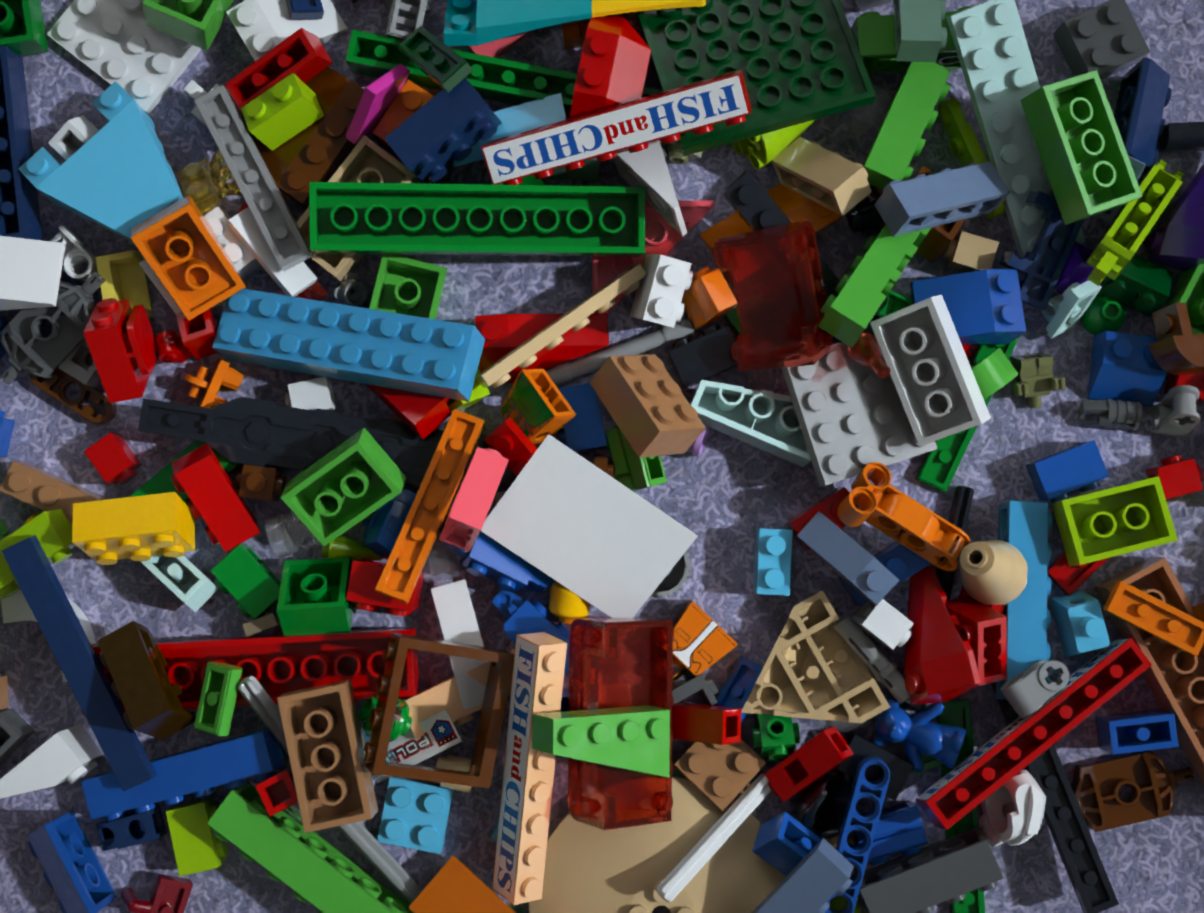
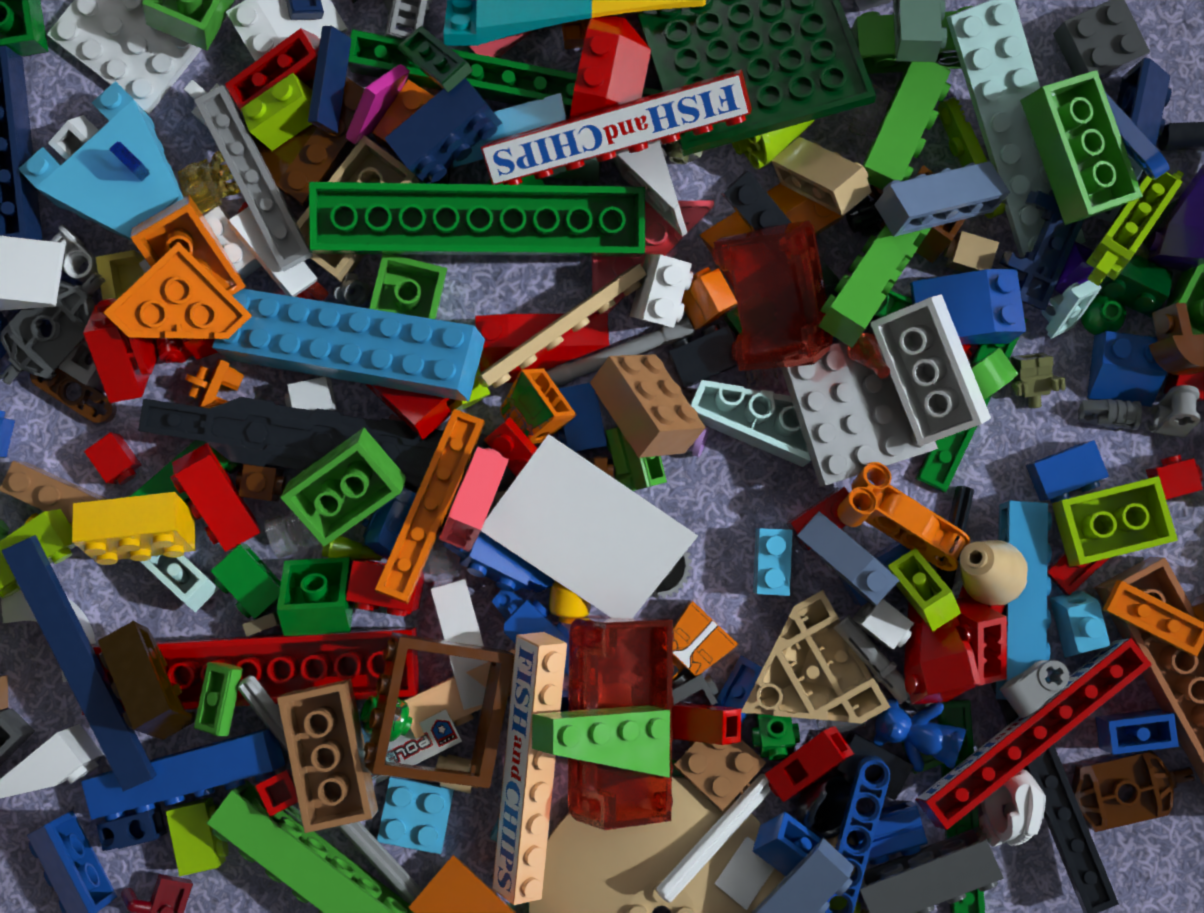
none -> orange plate [103,242,252,339]
none -> clear blue tile [109,141,150,181]
none -> dark blue tile [308,25,352,133]
none -> white sticker [714,837,774,910]
none -> lime brick [888,548,961,631]
none -> blue beam [1105,92,1170,180]

